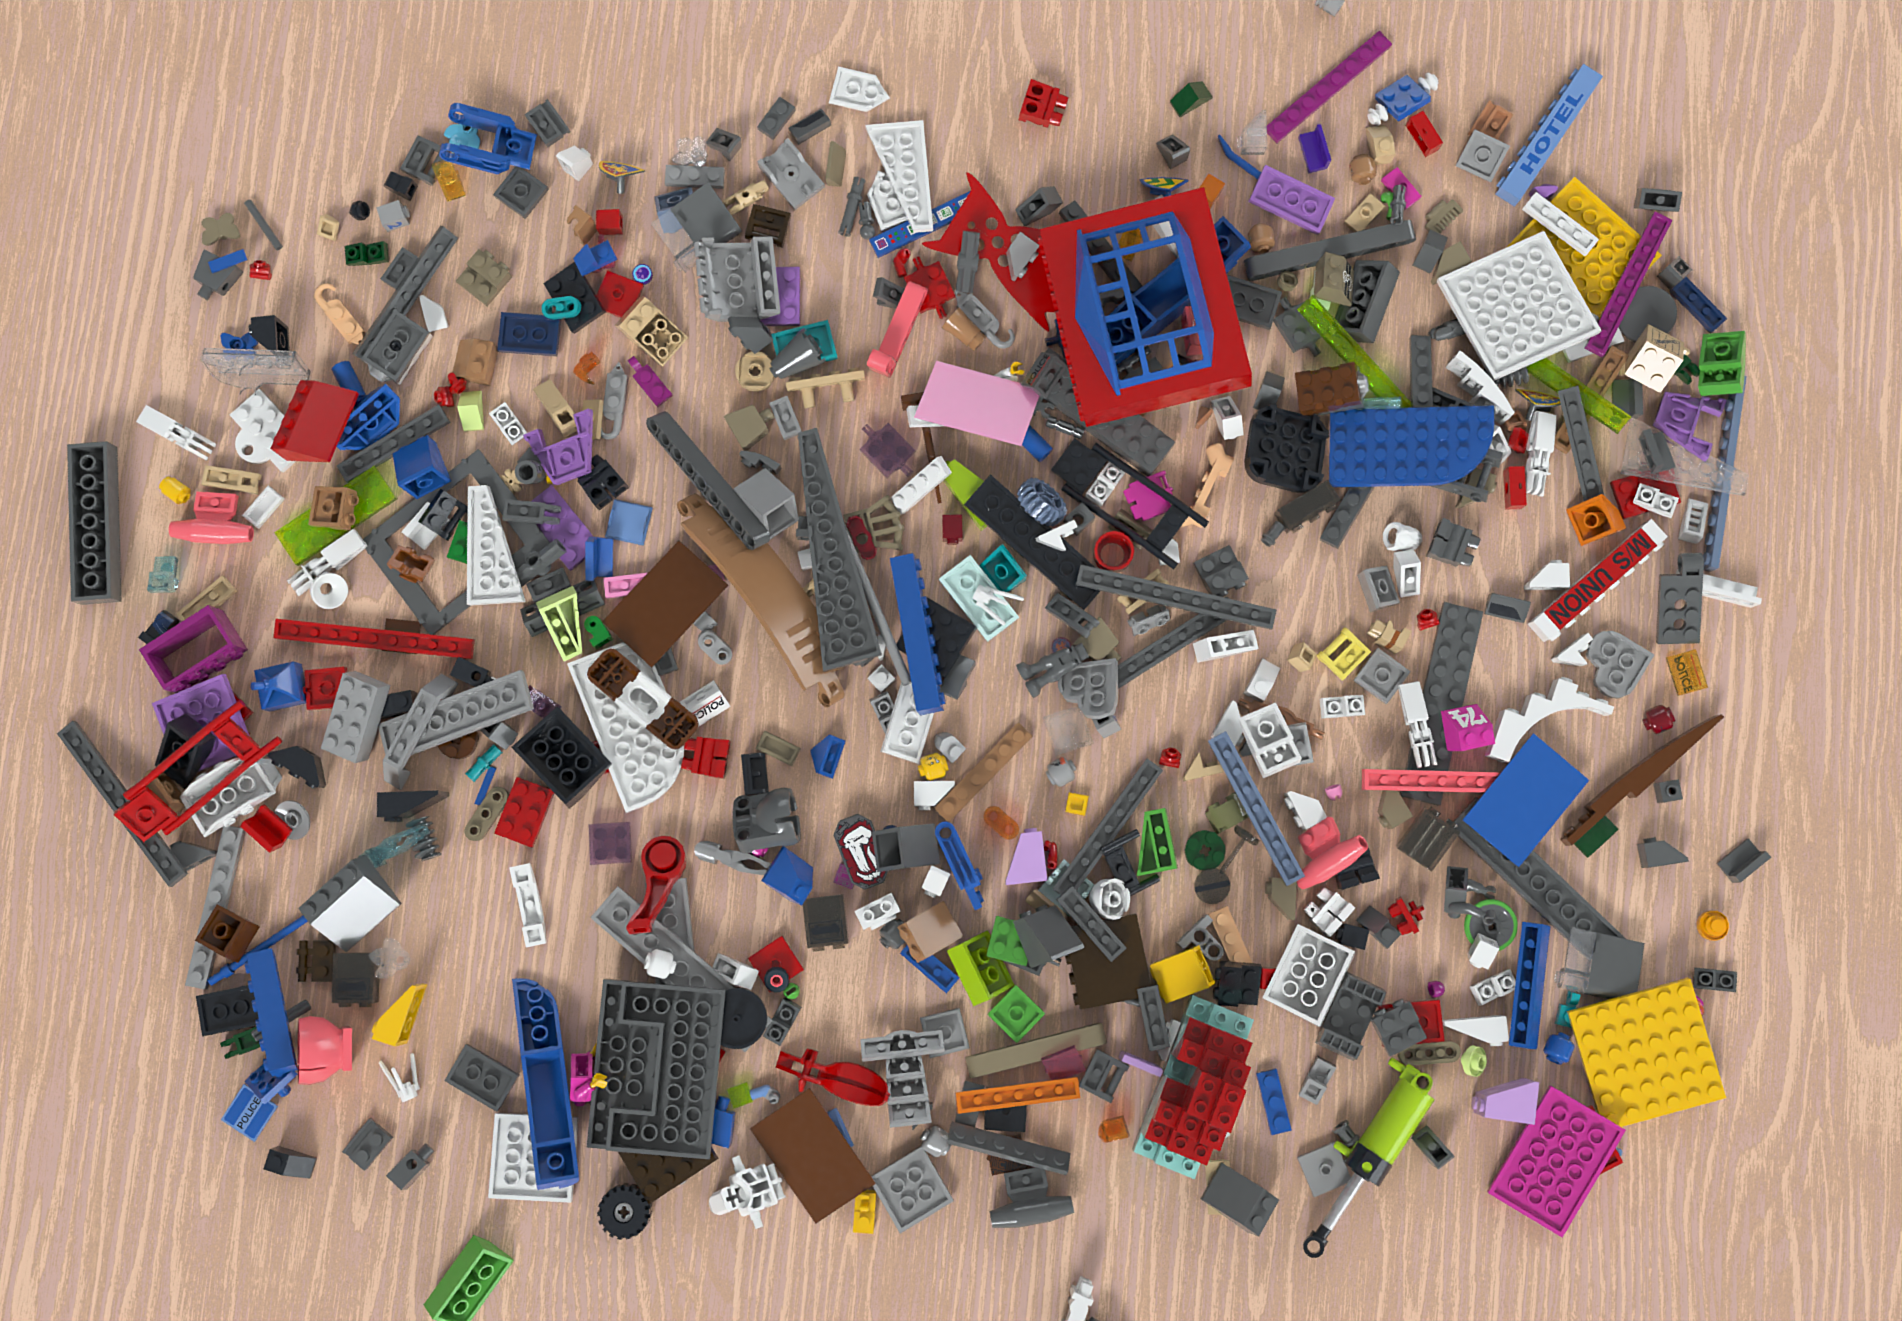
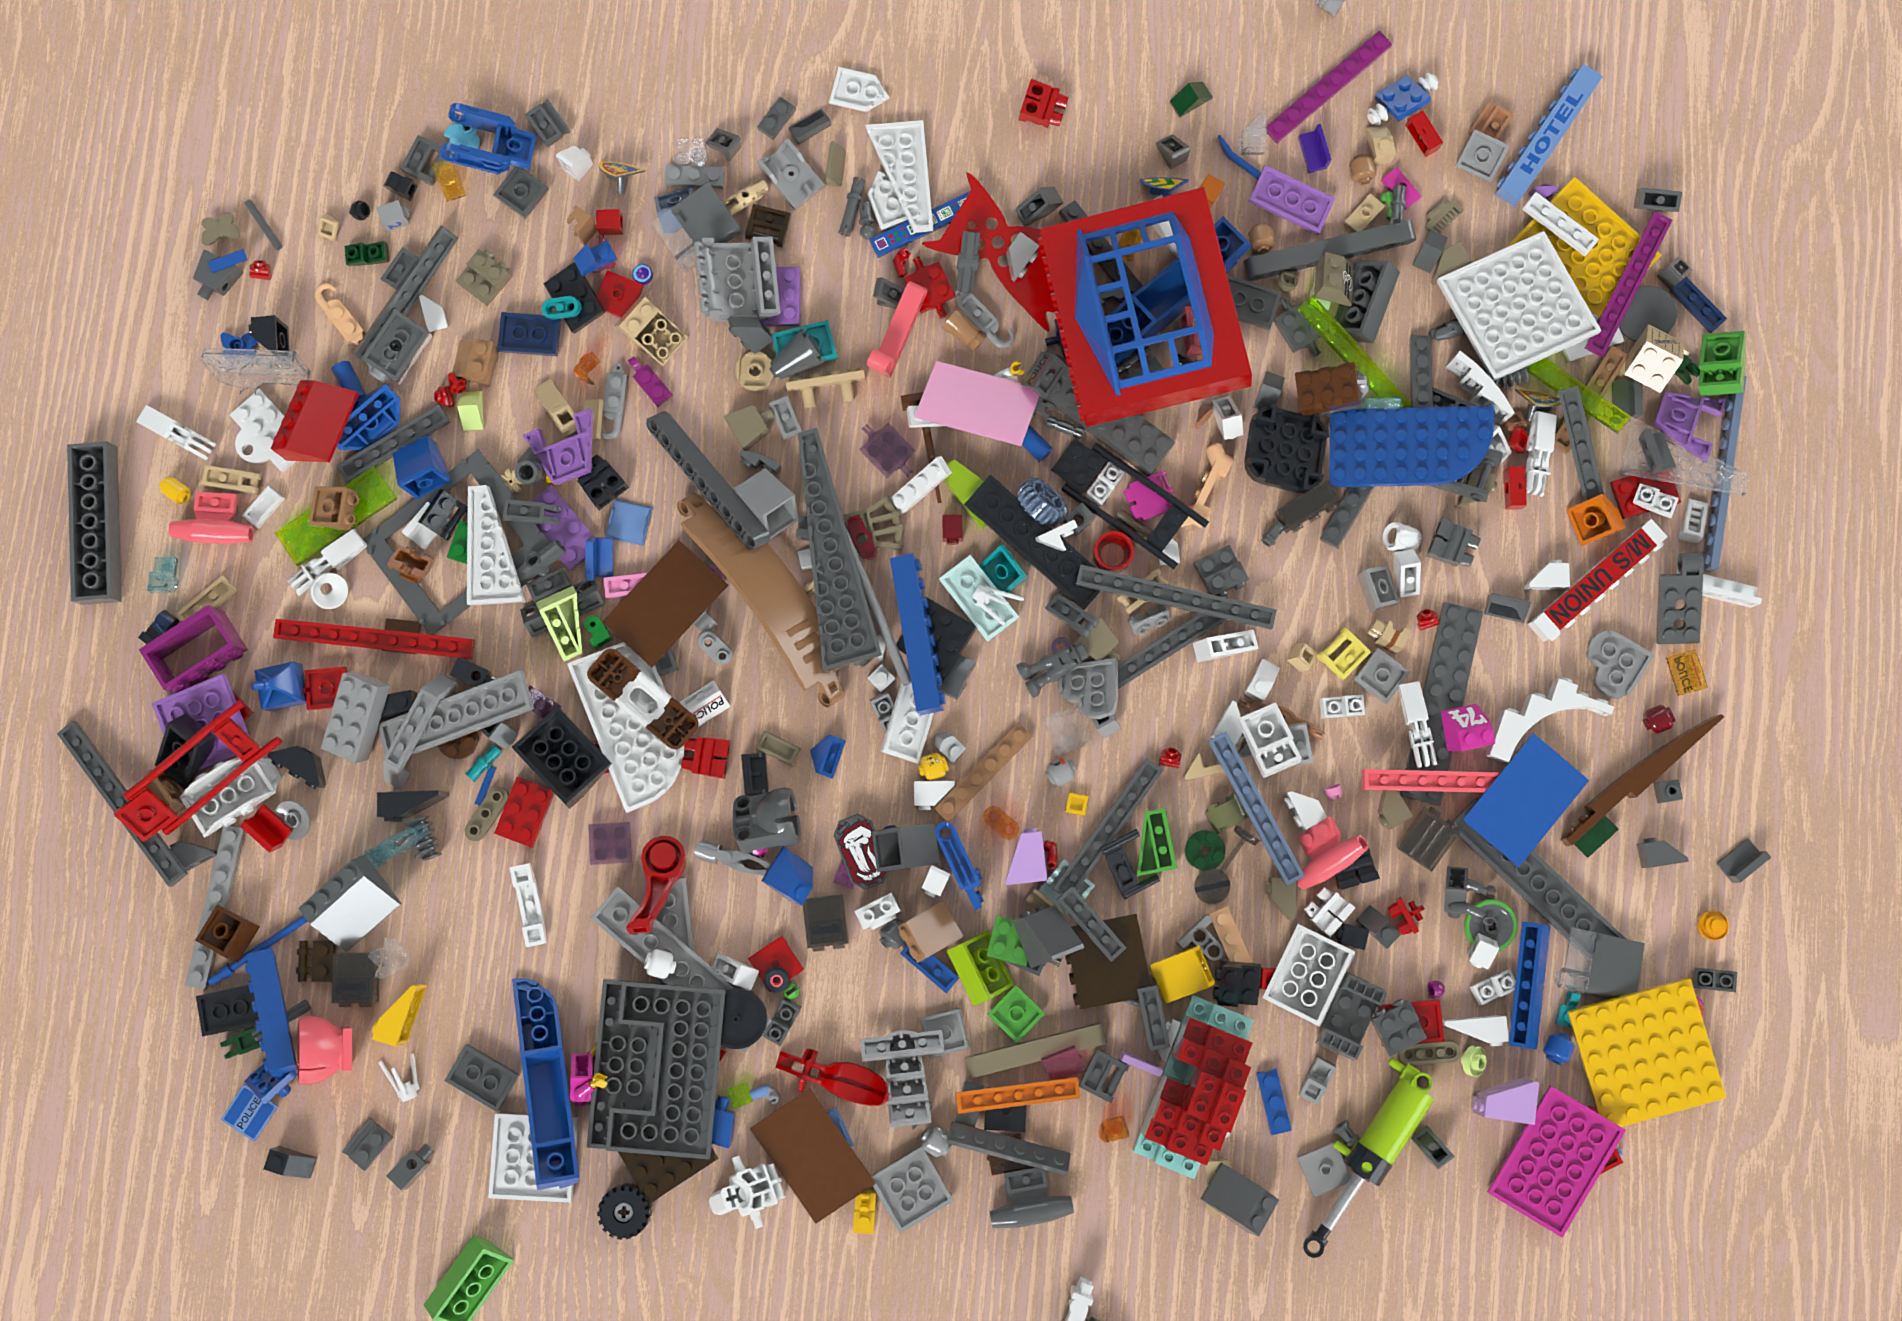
white slope [489,402,527,445] -> none
white cylinder [1089,878,1130,920] -> none
white slope [1551,633,1593,666] -> none

